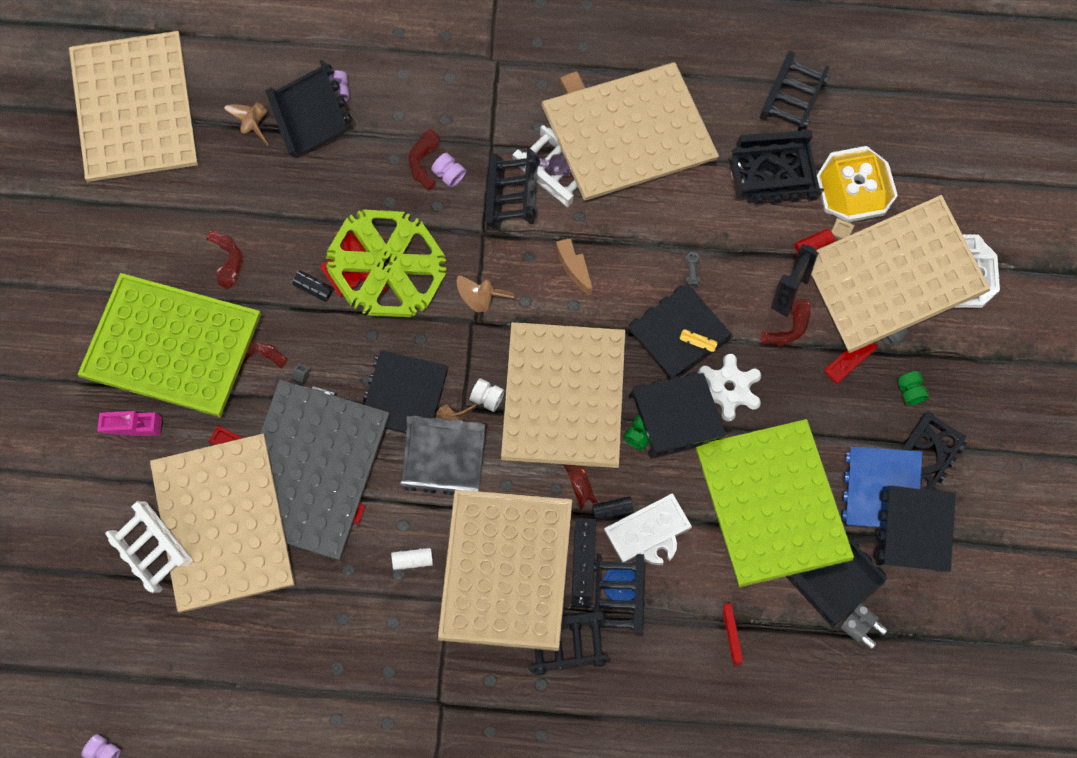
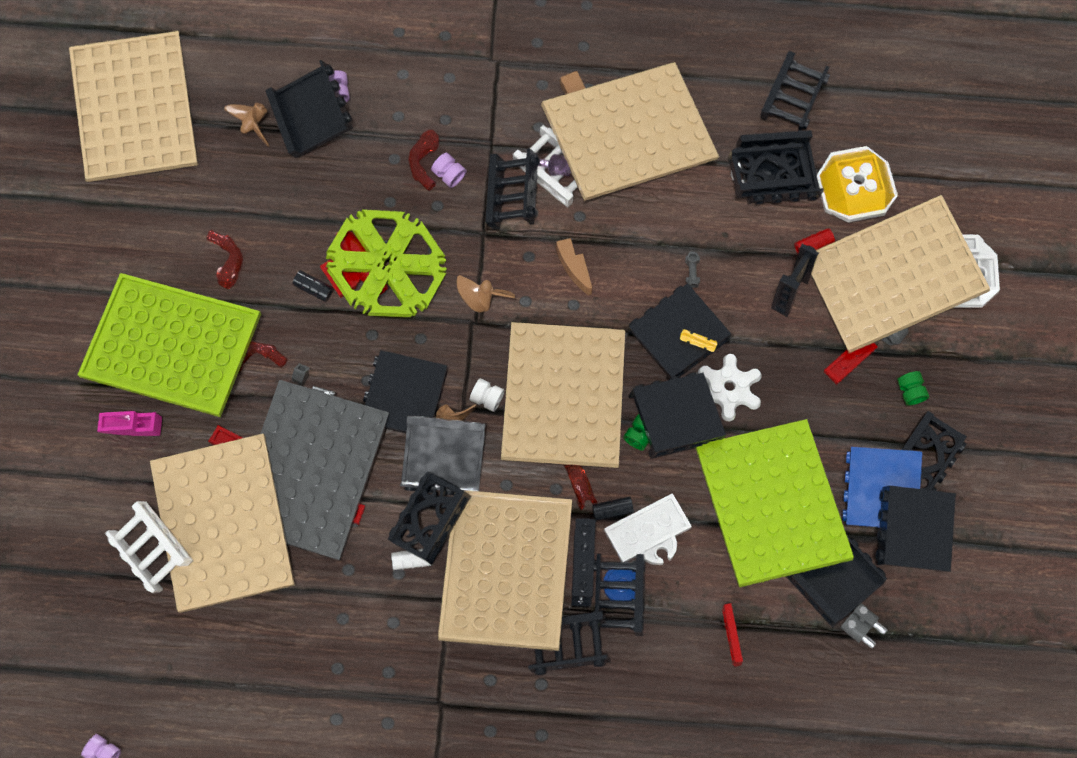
clear red piece [760,299,811,347] -> none
tan tile [832,218,854,240] -> none
none -> black fence [388,471,471,565]

